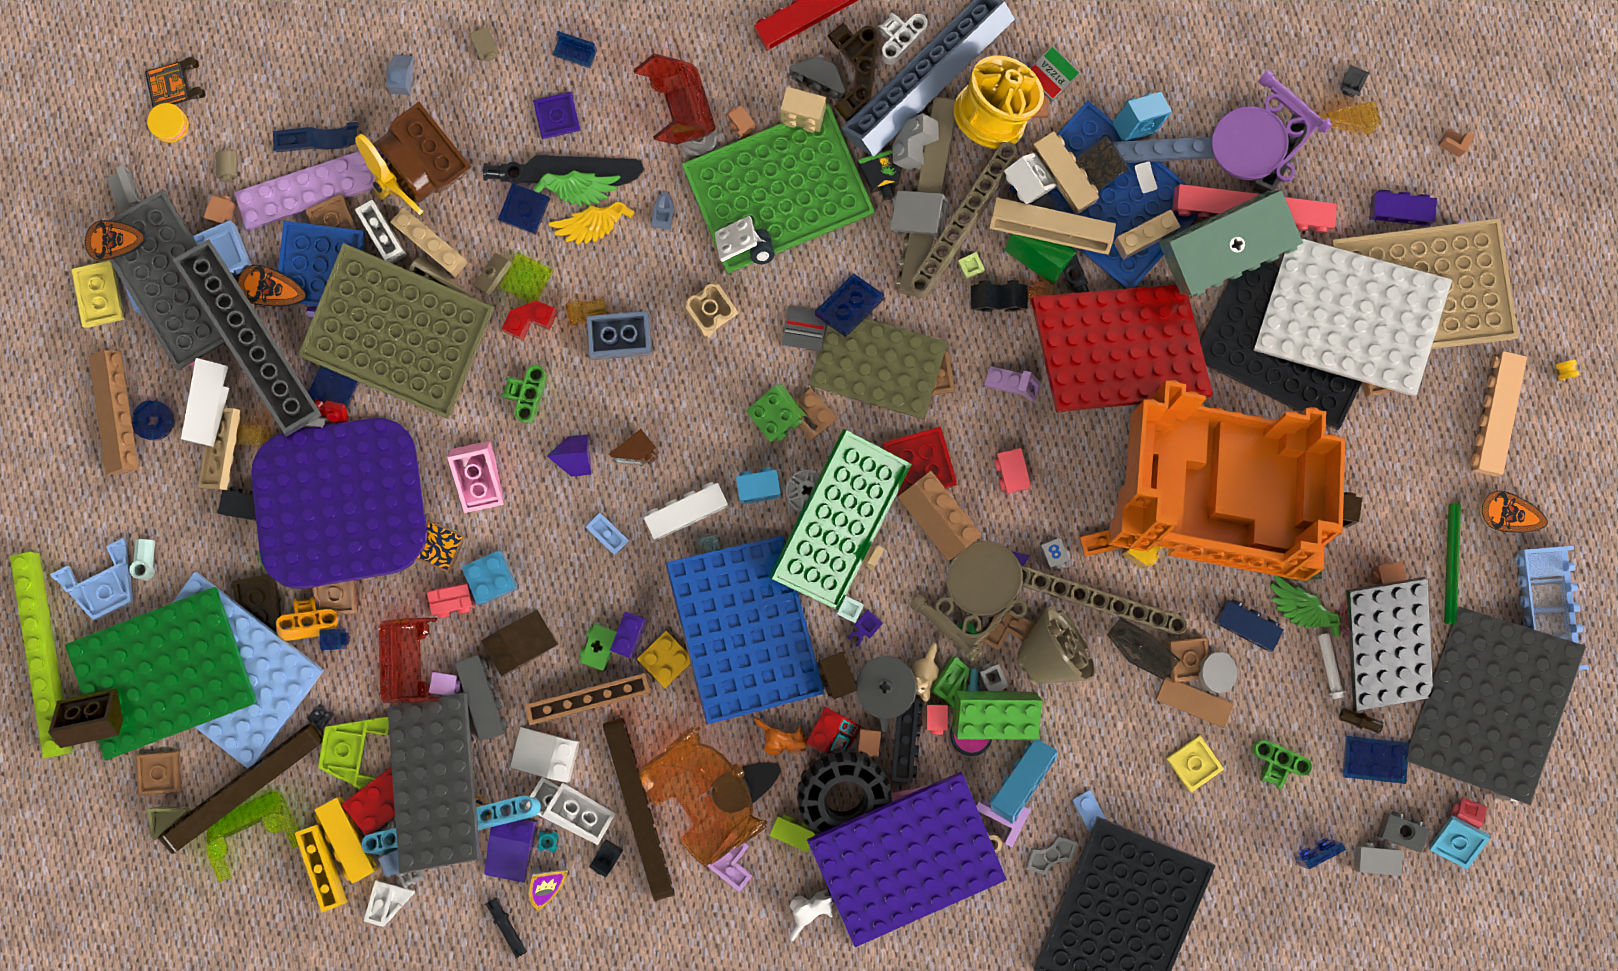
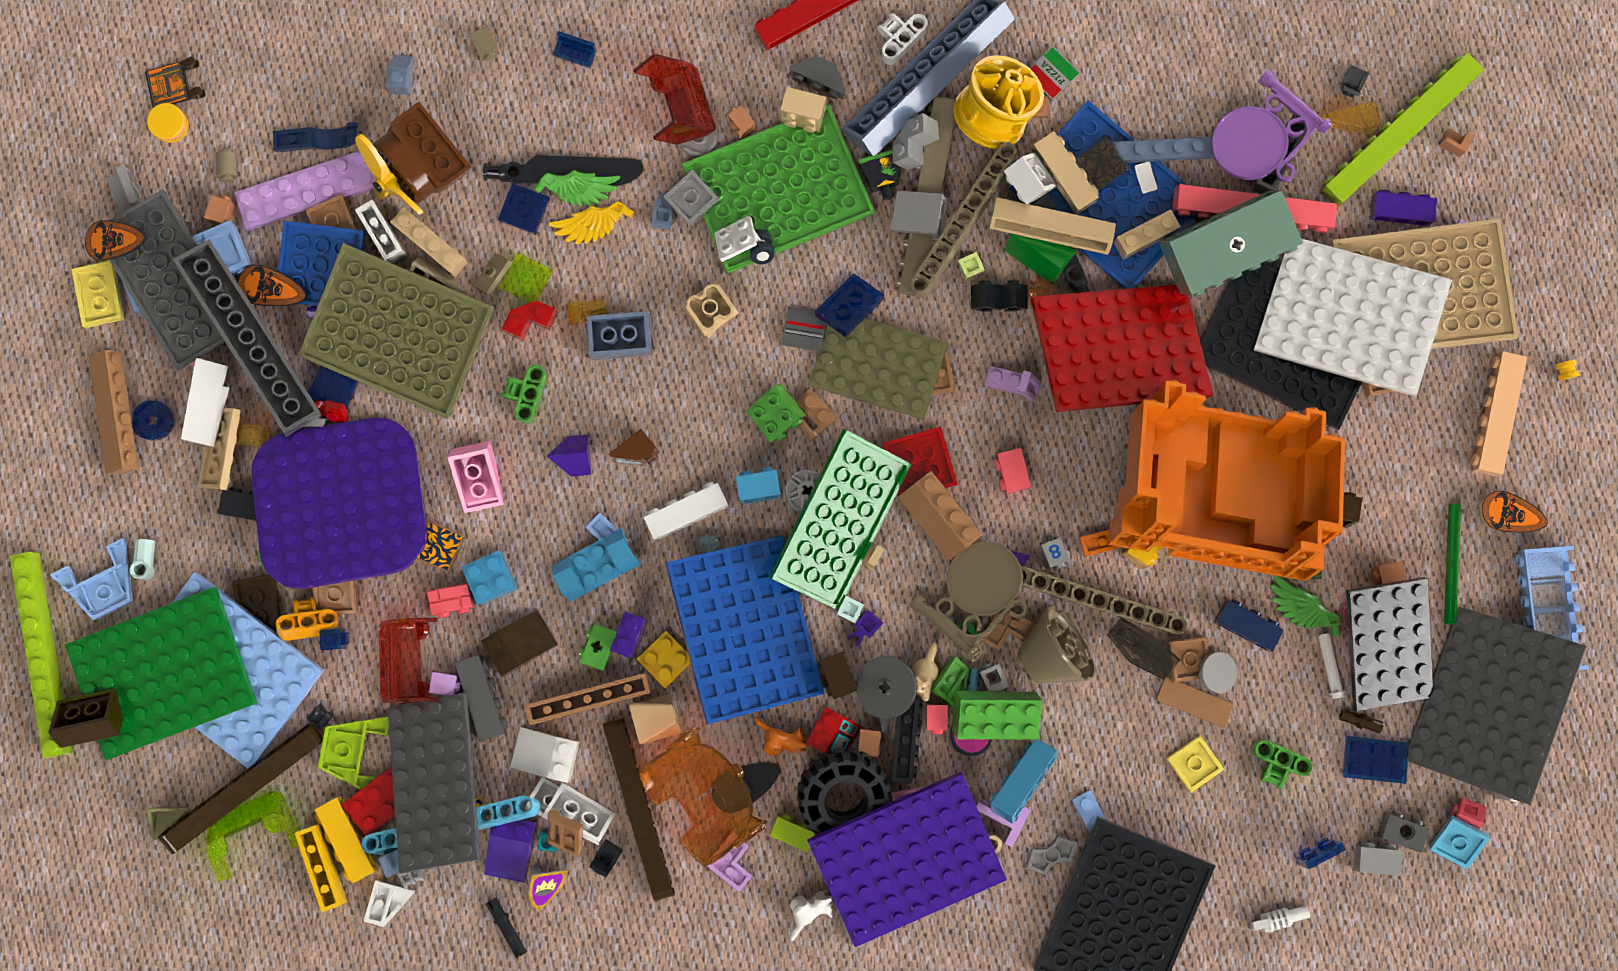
medium nougat tile [136,751,181,796] -> none
dark purple tile [533,91,581,139] -> none
dark brown connector [827,23,878,121] -> none
dark azure brick [1112,92,1172,141] -> none
none -> medium nougat plate [547,809,583,856]
none -> dark azure piece [552,528,641,602]
none -> tan piece [630,693,681,744]
none -> light grey tile [663,170,719,227]
none -> white hinge [1251,905,1310,933]
none -> lime brick [1321,53,1485,207]

